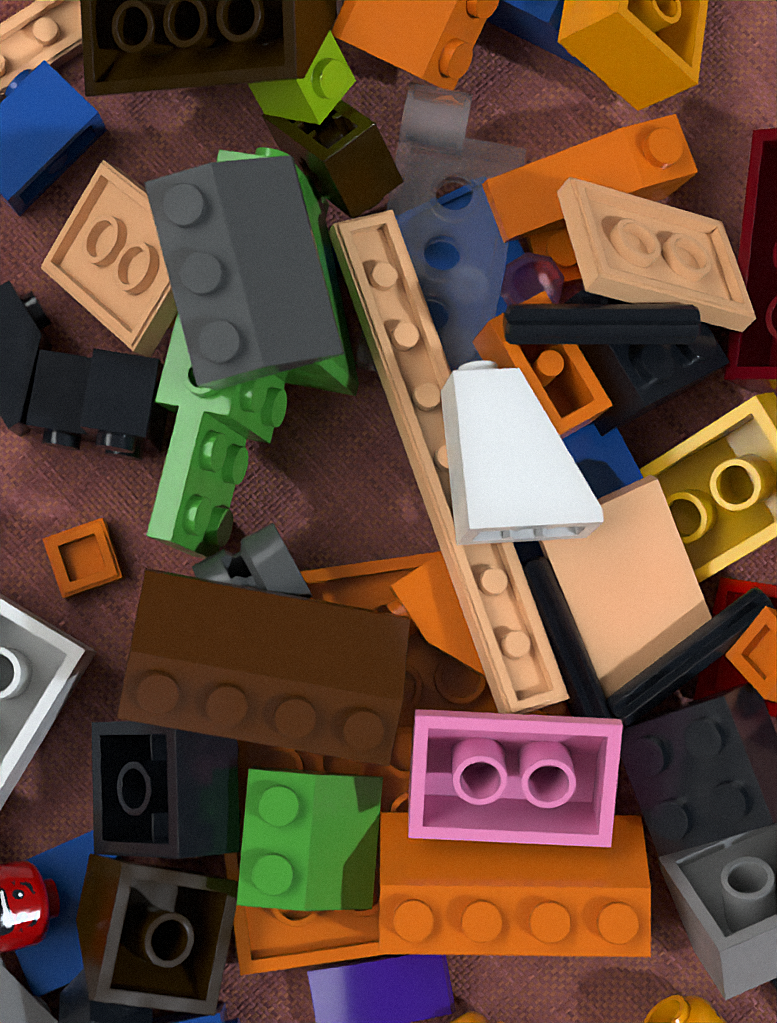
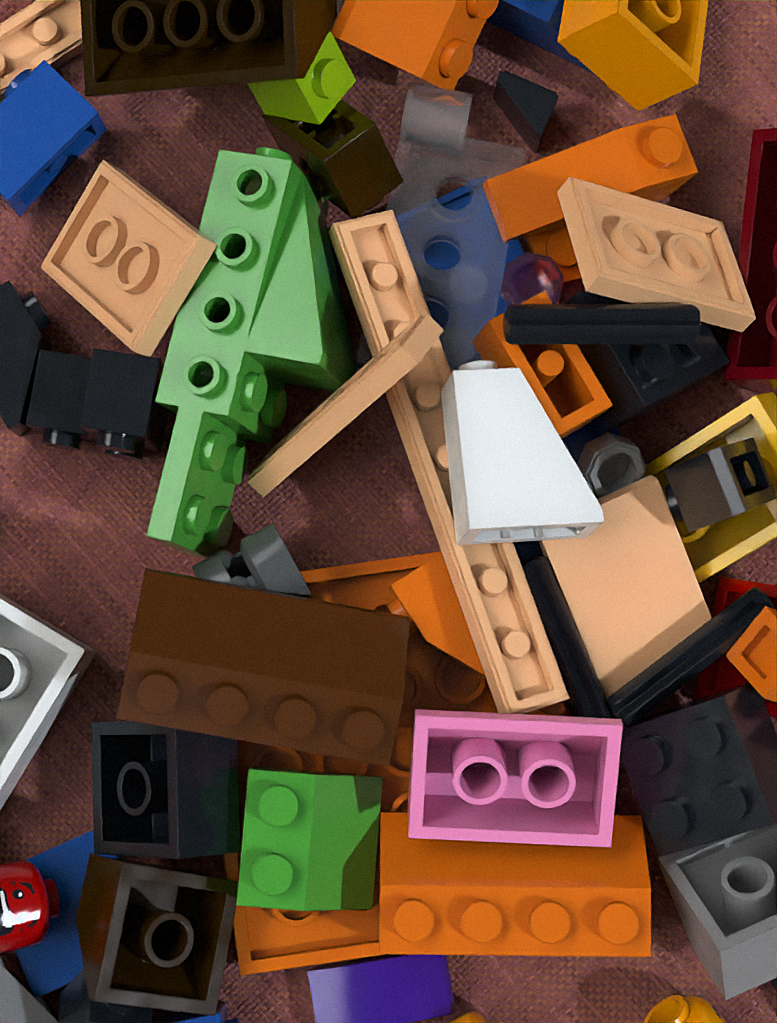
orange tile [42,518,126,599] -> none
dark grey slope [144,155,345,390] -> none
none -> light nougat tile [247,313,444,498]
none -> black slope [493,71,559,153]
none -> light grey tile [577,432,646,497]
none -> black slope [665,438,777,532]

